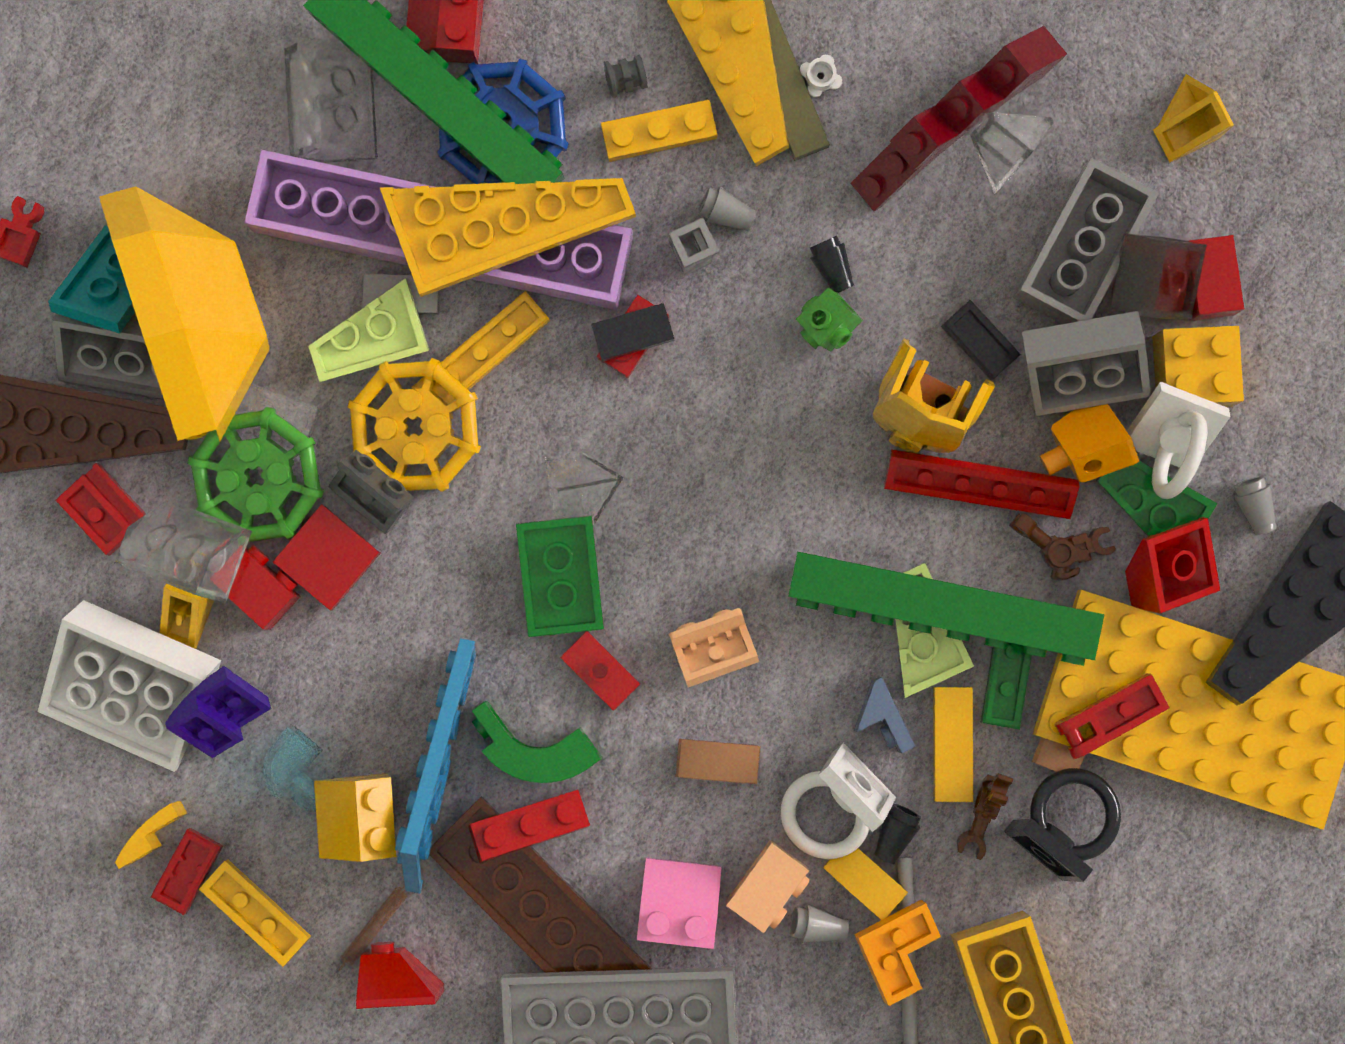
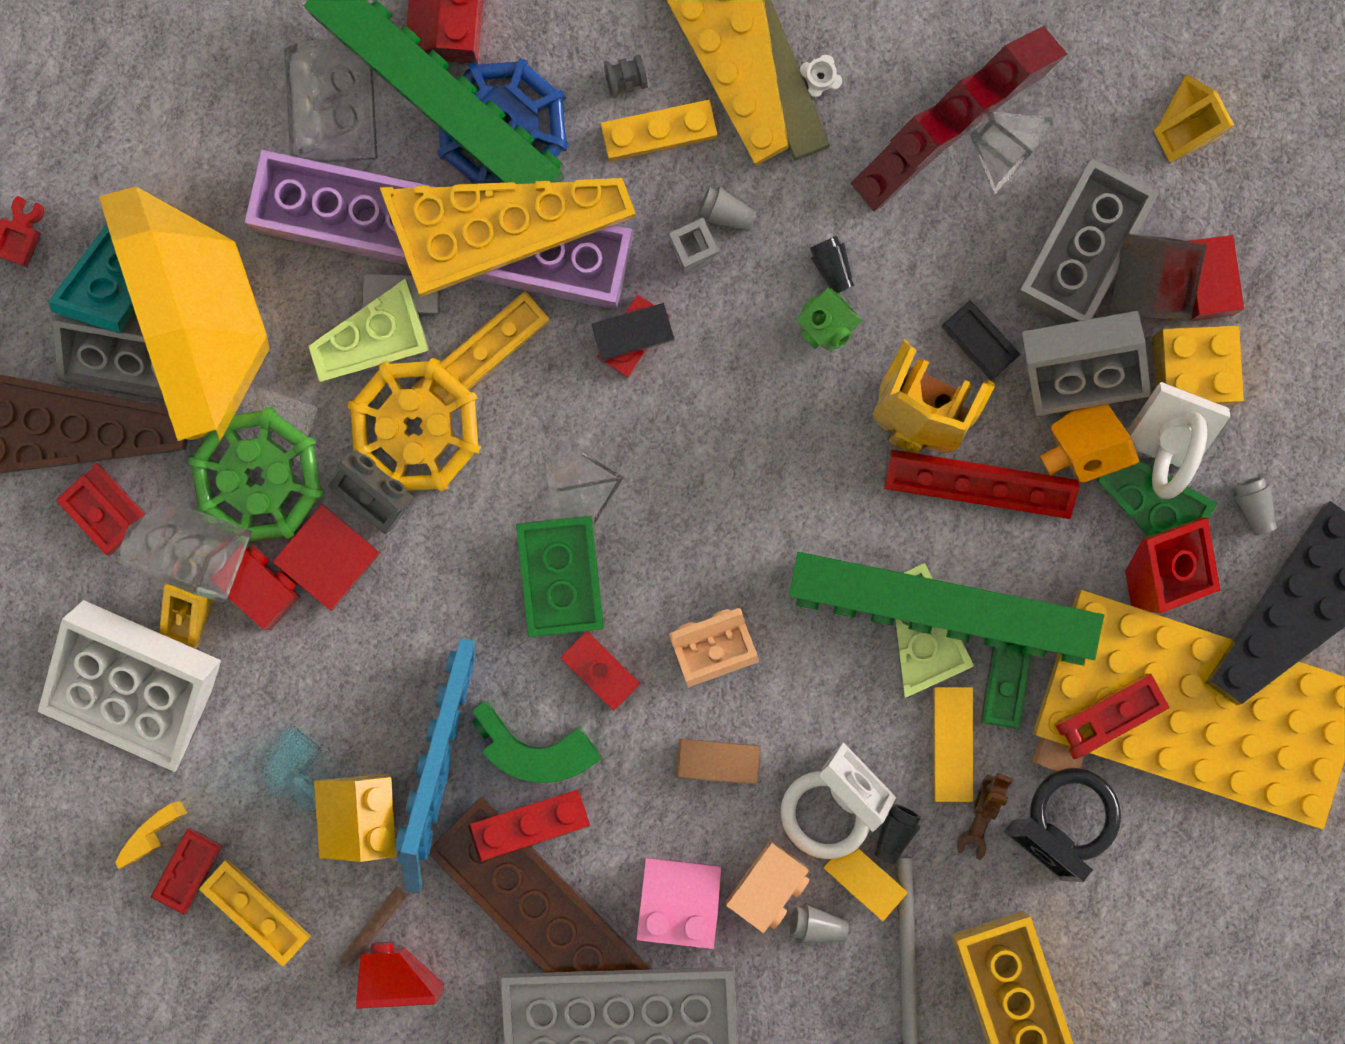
dark purple slope [165,666,271,758] -> none
sand blue slope [854,677,916,753] -> none
light orange plate [854,900,941,1006] -> none
reddish brown piece [1009,513,1116,580] -> none

